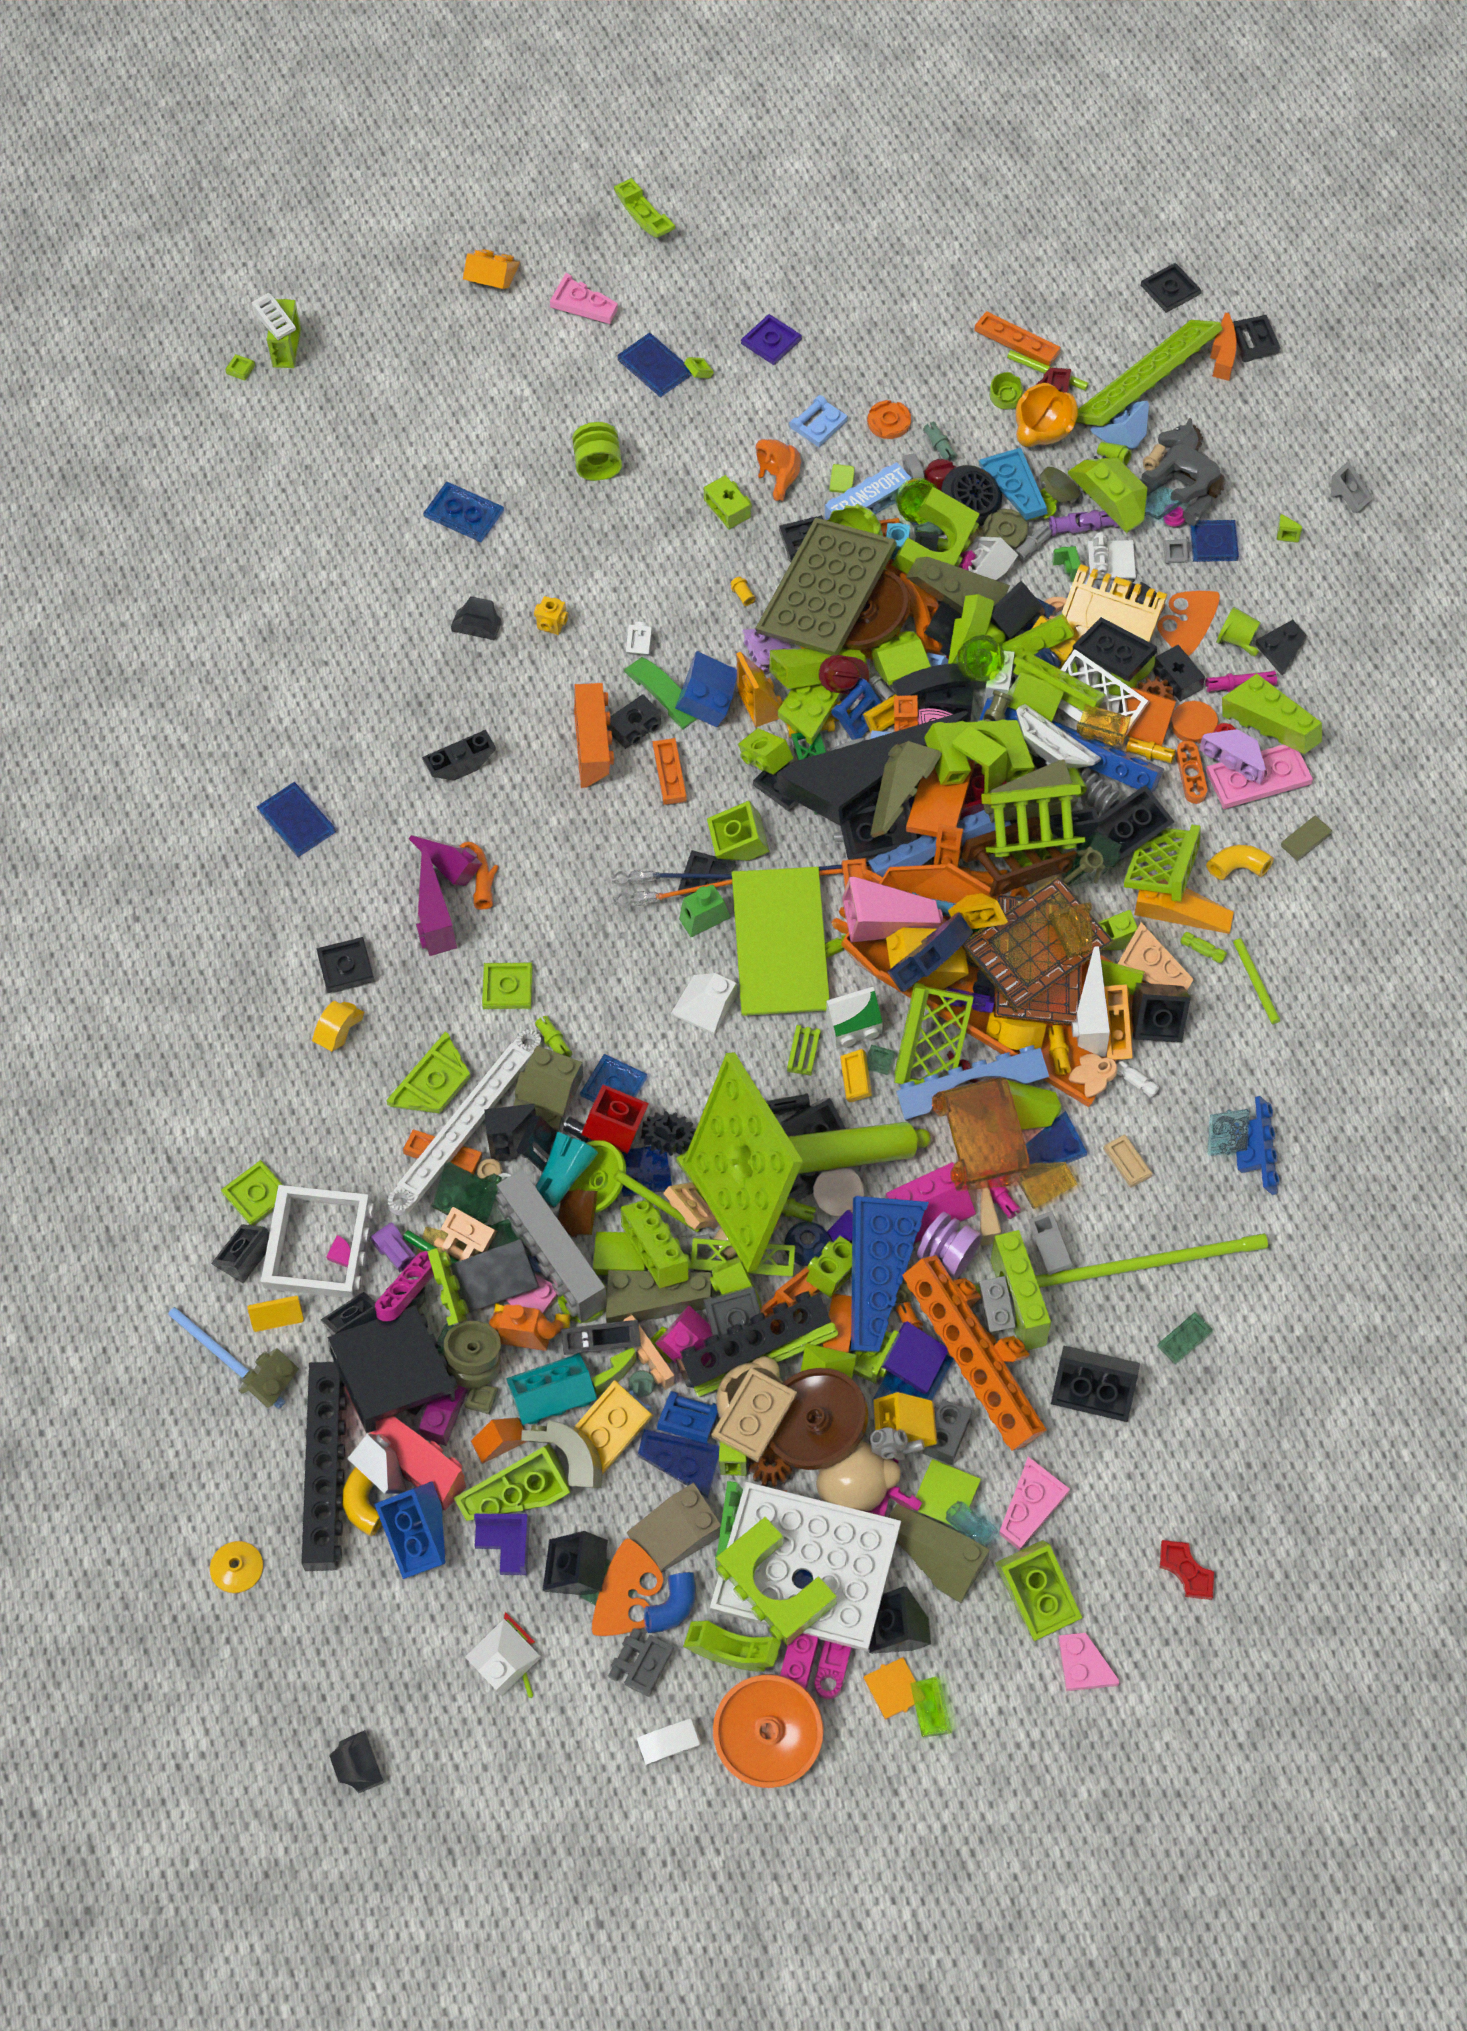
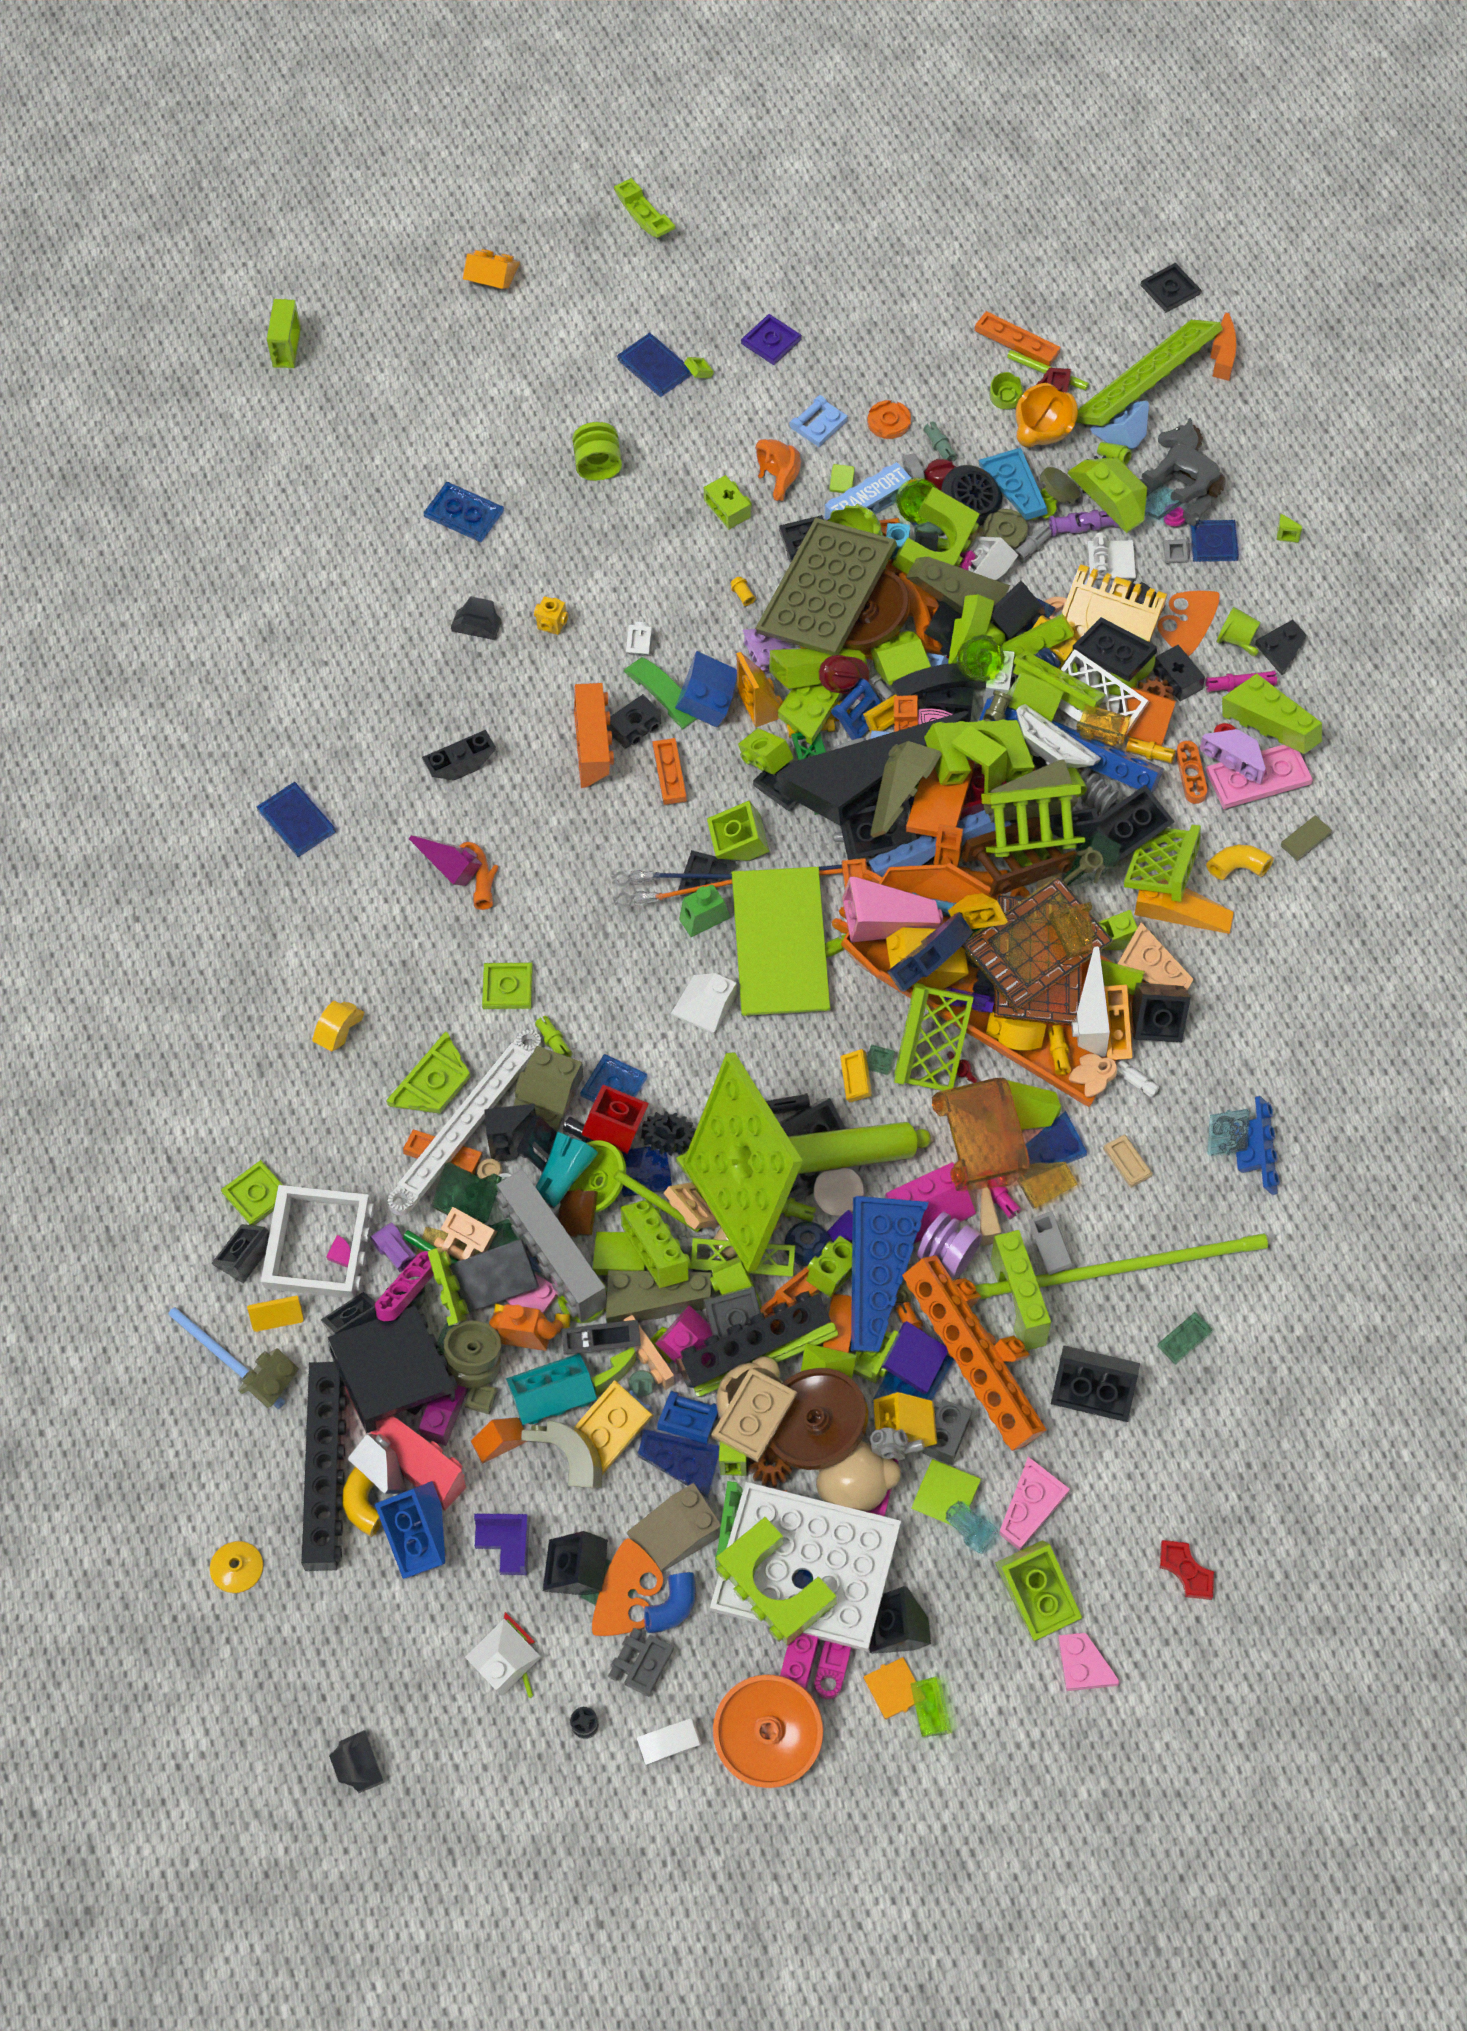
lime tile [225,354,255,381] -> none
white slope [252,293,296,340] -> none
black plate [316,937,375,993] -> none
magenta slope [416,846,457,957] -> none
lime wedge [454,1443,571,1521] -> none
bright pink wing [550,273,618,324] -> none
lime arch [683,1621,781,1672] -> none
lime tile [787,1025,821,1076] -> none
white slope [826,987,883,1048] -> none
dark pink tile [886,1486,922,1511] -> none
olive wedge [888,1504,990,1603] -> none
medium blue arch [896,1045,1049,1120] -> none
light grey brick [978,1276,1015,1332] -> none
bright green bracket [1052,546,1080,582] -> none
tan pin [1143,444,1167,470] -> none
orange tile [1171,701,1218,744] -> none
lime axle [1180,932,1227,963] -> none
black plate [1233,314,1280,362] -> none
lime bar [1233,938,1280,1024] -> none
light grey slope [1331,462,1372,513] -> none
none -> black wheel [570,1707,599,1739]

